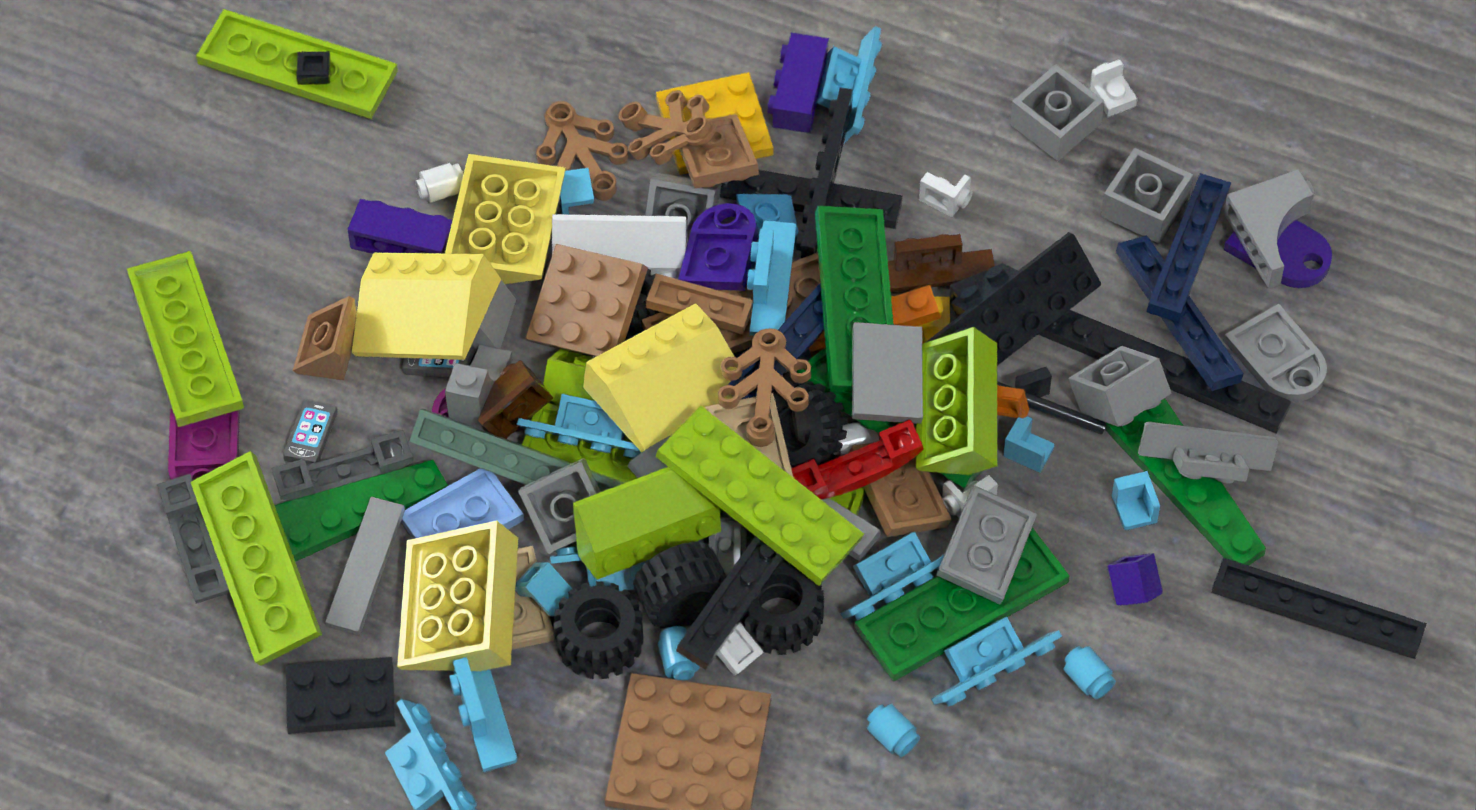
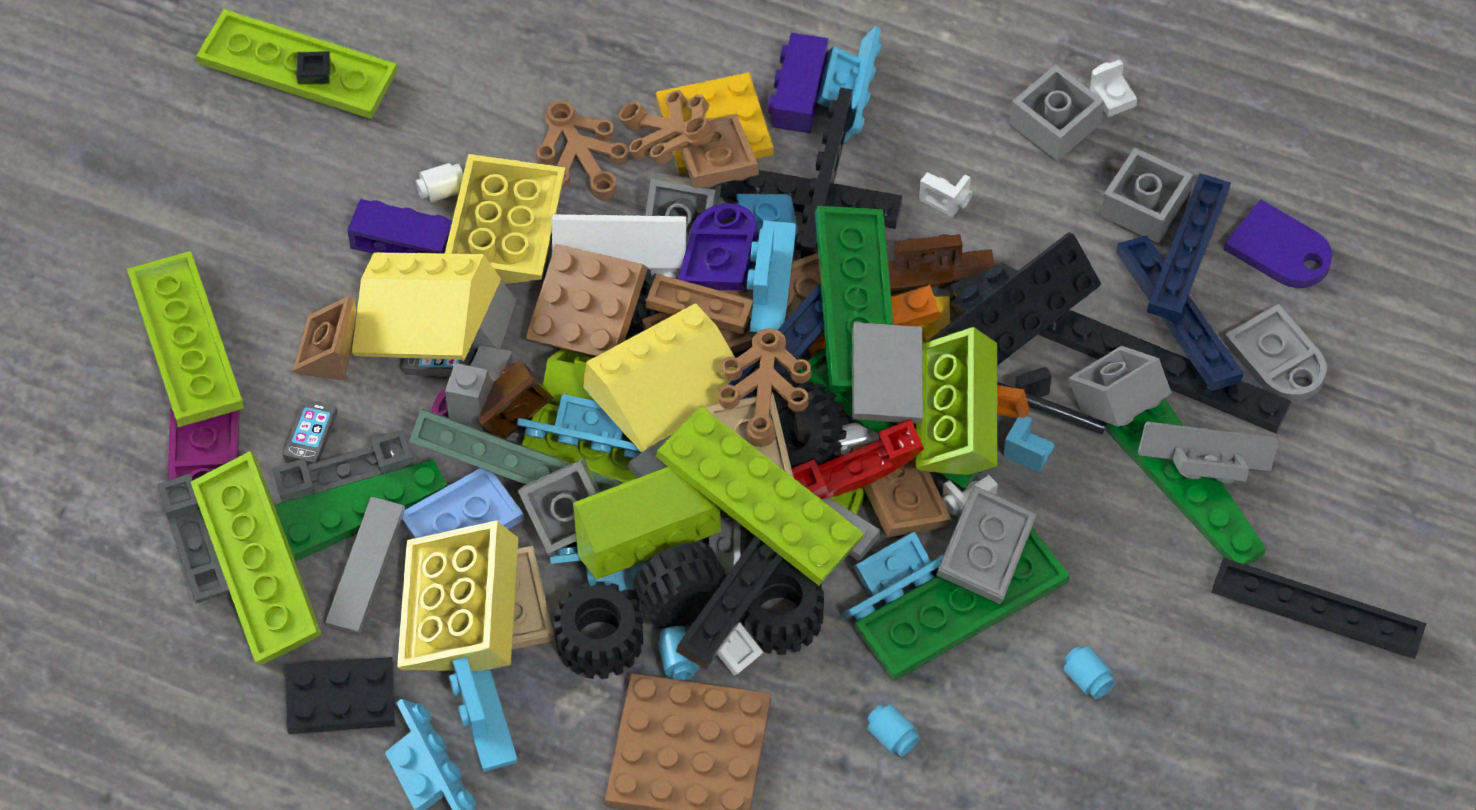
medium azure panel [515,562,572,616] -> none
medium azure panel [559,168,594,215] -> none
medium azure bracket [931,617,1062,707] -> none
dark purple panel [1107,553,1163,606] -> none
medium azure panel [1112,471,1160,530] -> none
light grey arch [1224,170,1314,289] -> none

